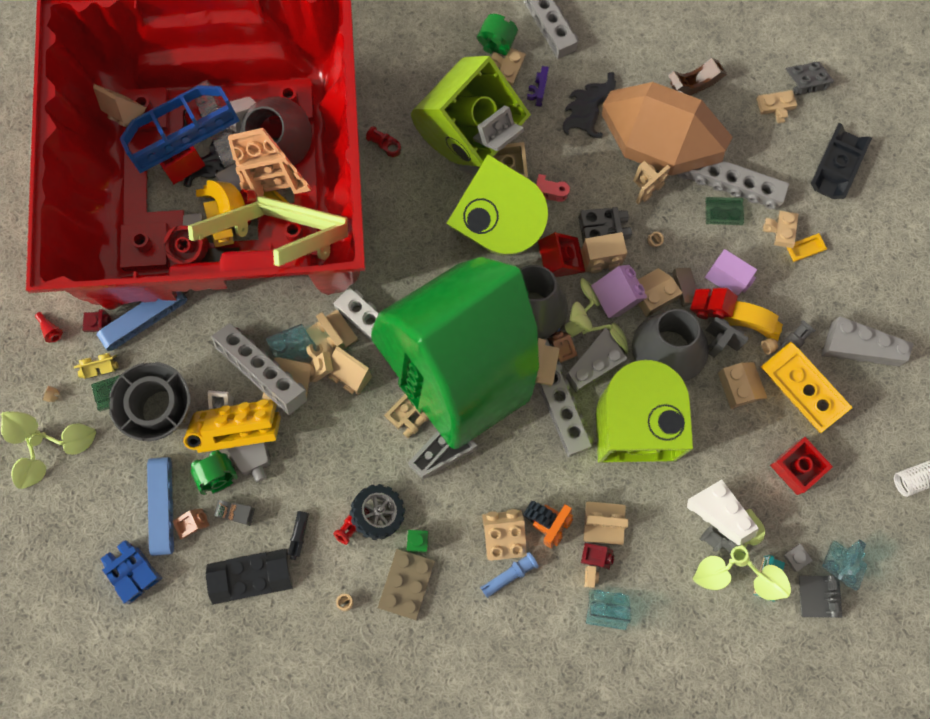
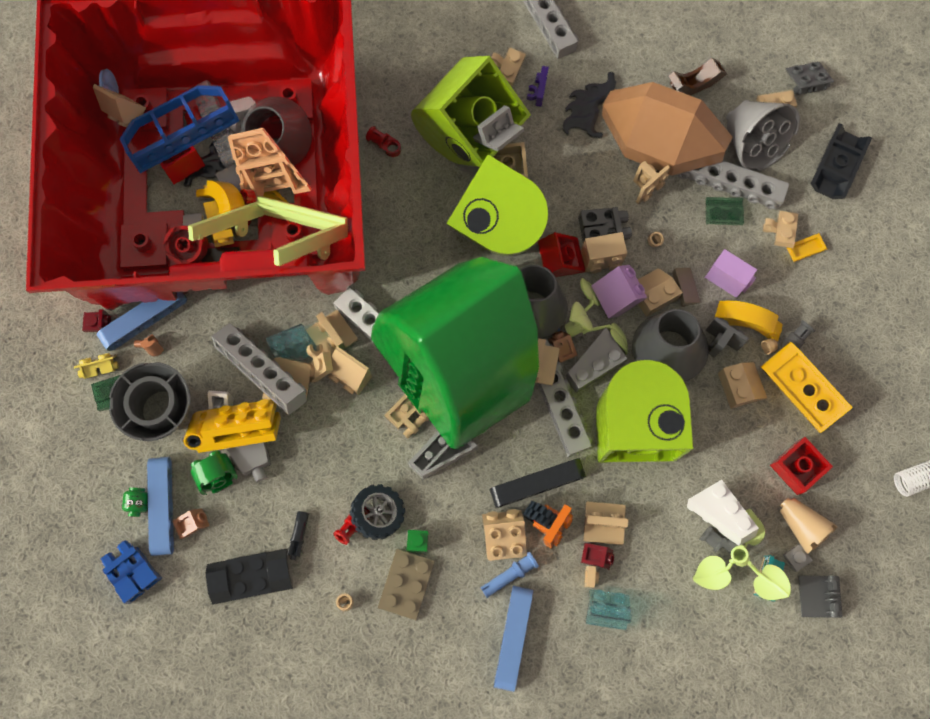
yellowish green plant [1,411,96,489] -> none
red cone [35,312,63,343] -> none
tan hinge [43,386,59,402] -> none
dark grey leg [214,500,255,526] -> none
green brick [477,14,518,56] -> none
coral leg [536,174,570,202] -> none
red piece [690,288,738,319] -> none
light grey wedge [821,316,914,366] -> none
clear light blue bracket [822,539,867,591] -> none
none -> light blue wheel [99,69,119,93]
none -> green head [122,488,148,517]
none -> nougat piece [134,334,164,356]
none -> black beam [489,458,587,508]
none -> medium blue beam [494,586,533,692]
none -> light grey cone [726,100,800,171]
none -> tan cone [780,498,838,554]

